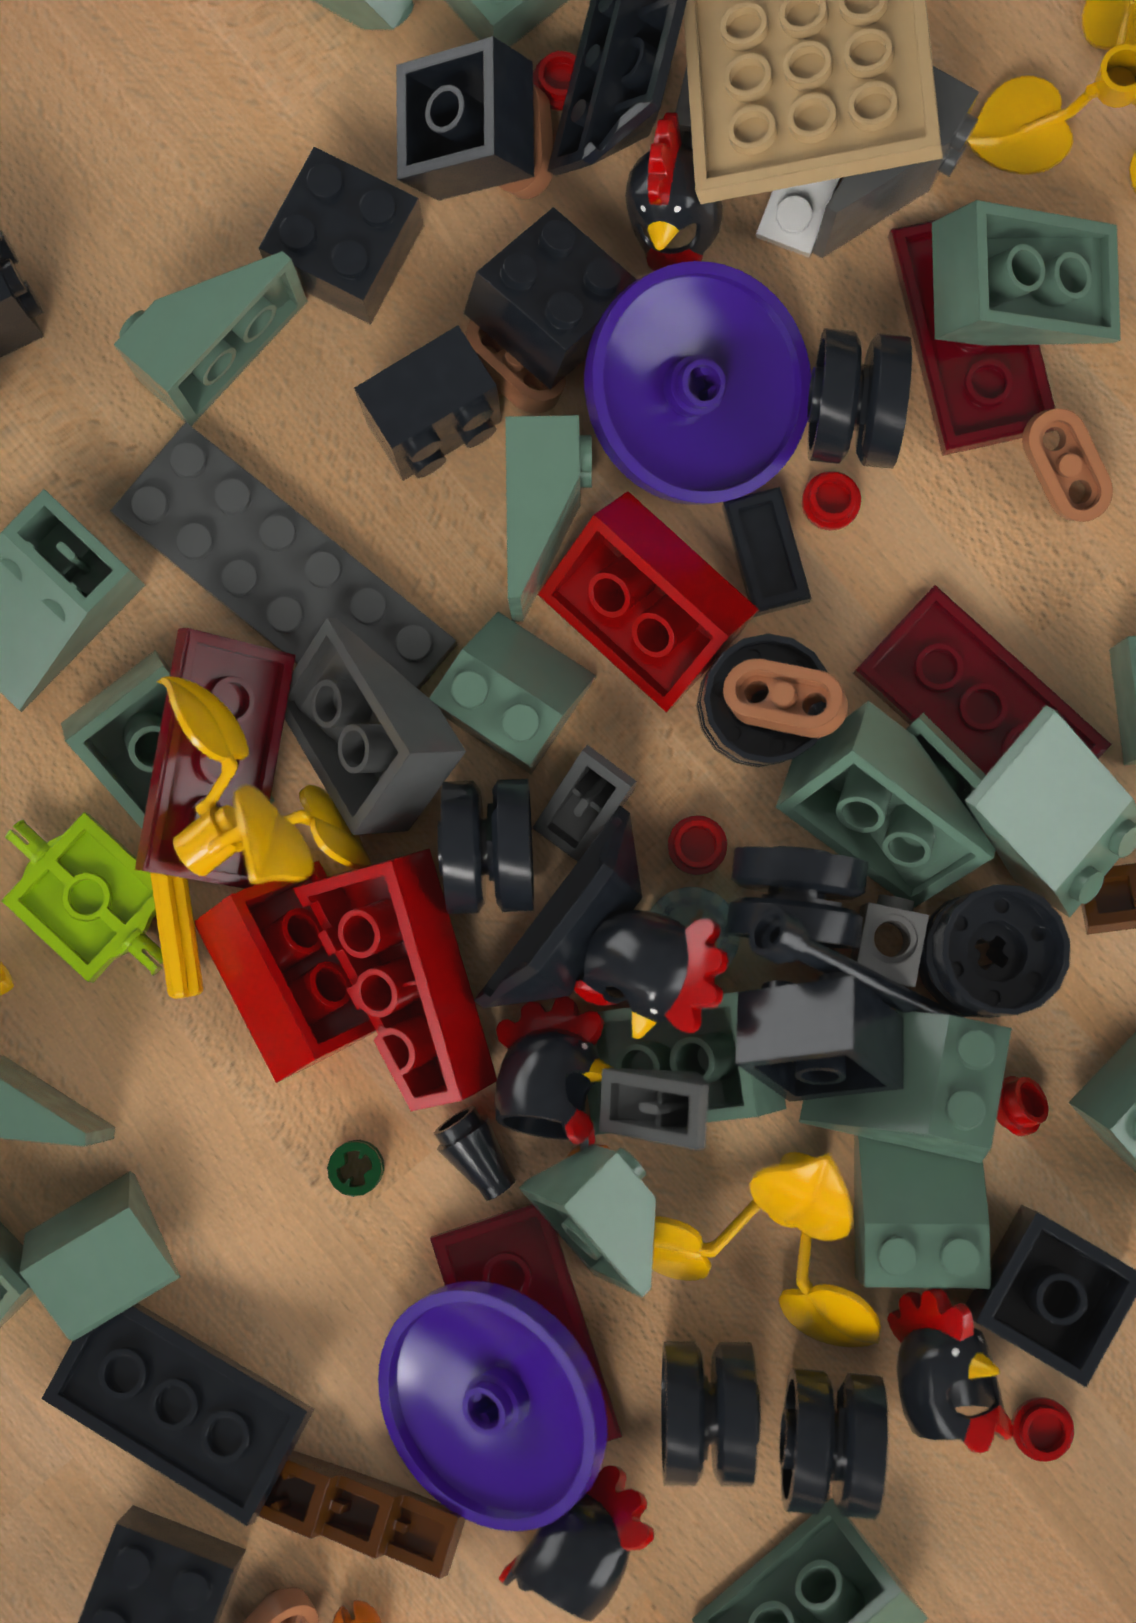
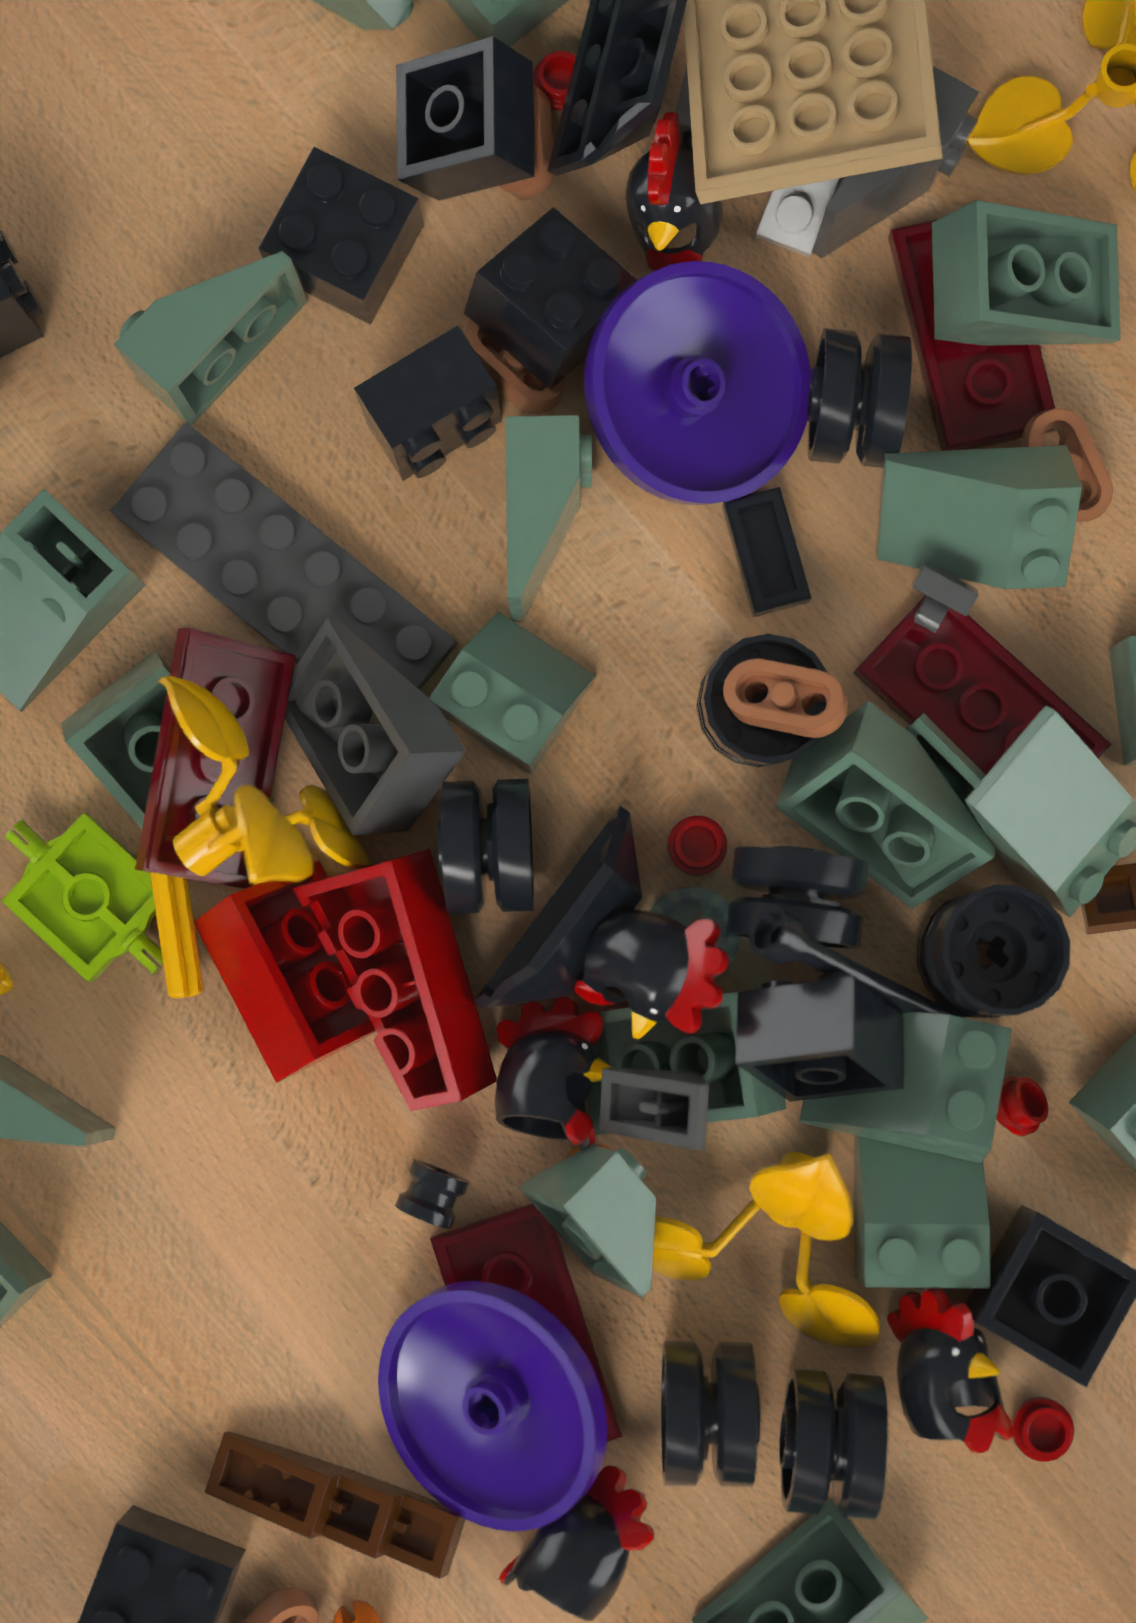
sand green slope [19,1171,180,1341] -> none
black plate [41,1303,314,1526] -> none
dark green bush [327,1140,385,1197] -> none
black cone [434,1106,516,1201] -> none
dark grey slope [532,745,637,862] -> none
red slope [537,491,759,713] -> none
red plate [802,471,861,531] -> none
light grey brick [850,895,929,988] -> none
none -> black wheel [395,1159,469,1229]
none -> sand green slope [876,445,1082,589]
none -> dark grey tile [912,561,979,633]

